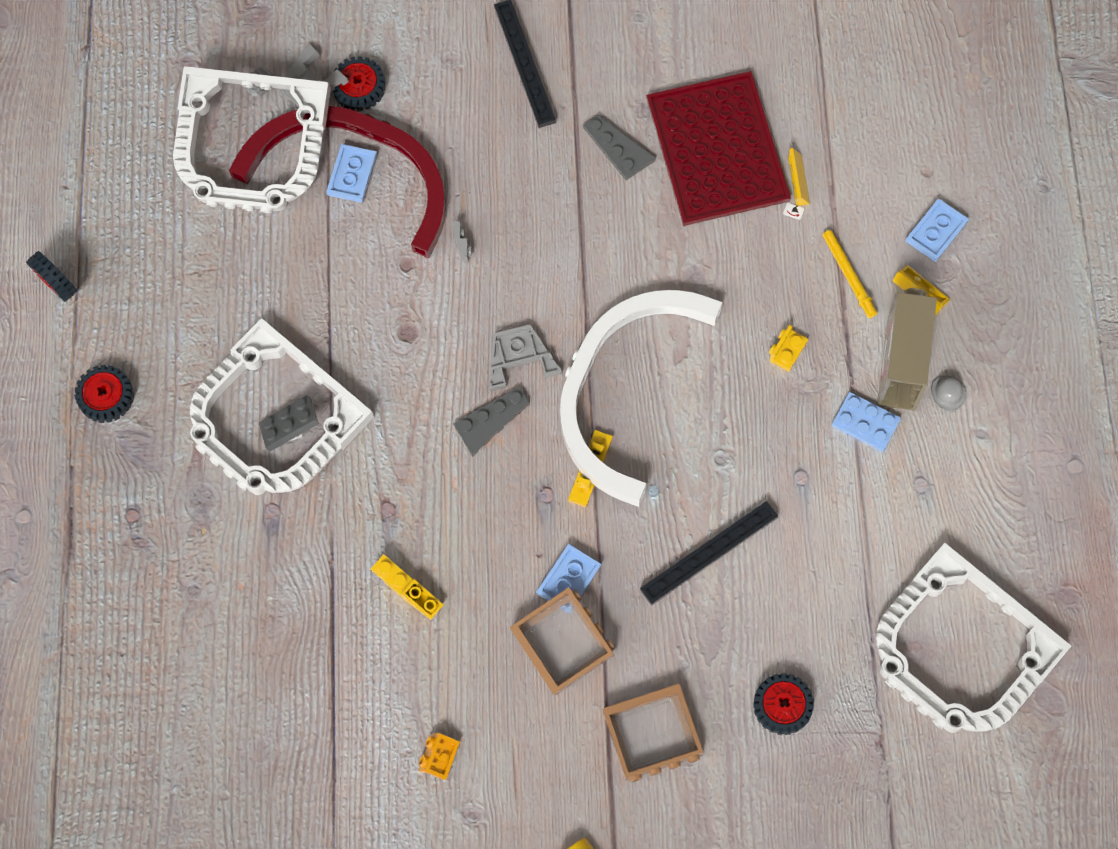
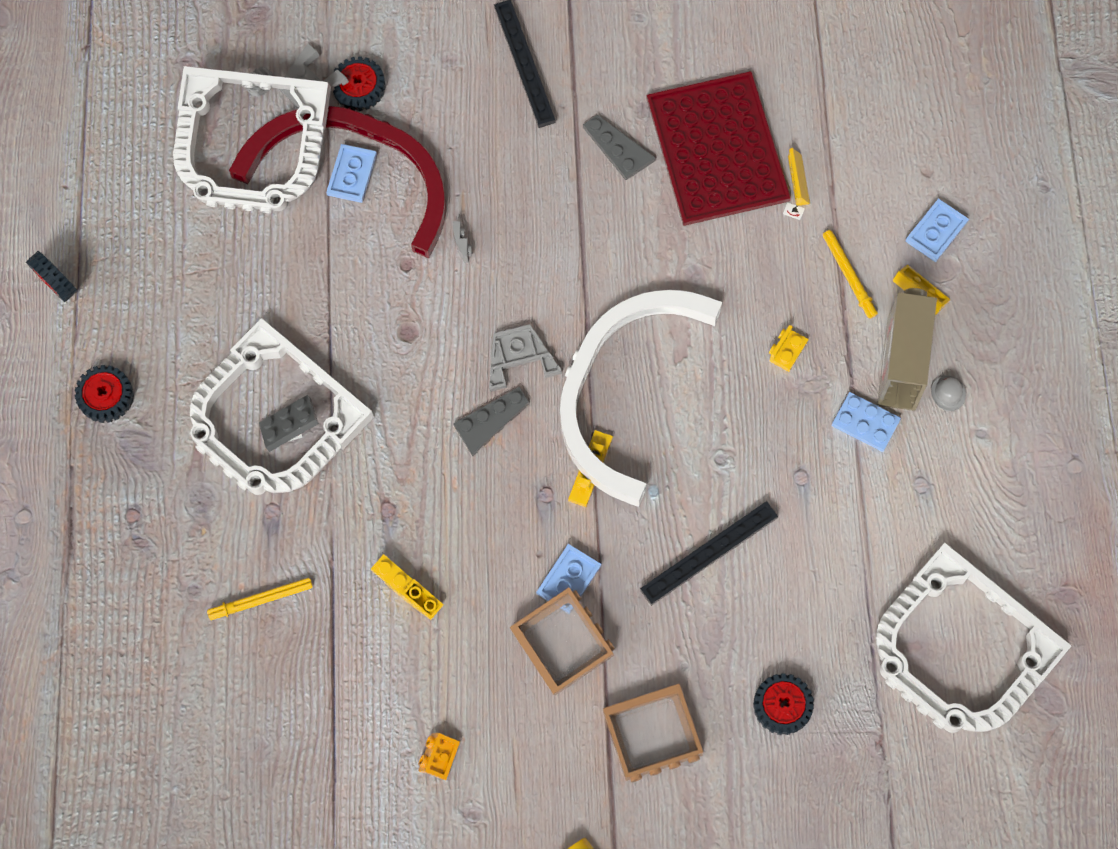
none -> yellow axle [207,577,312,620]

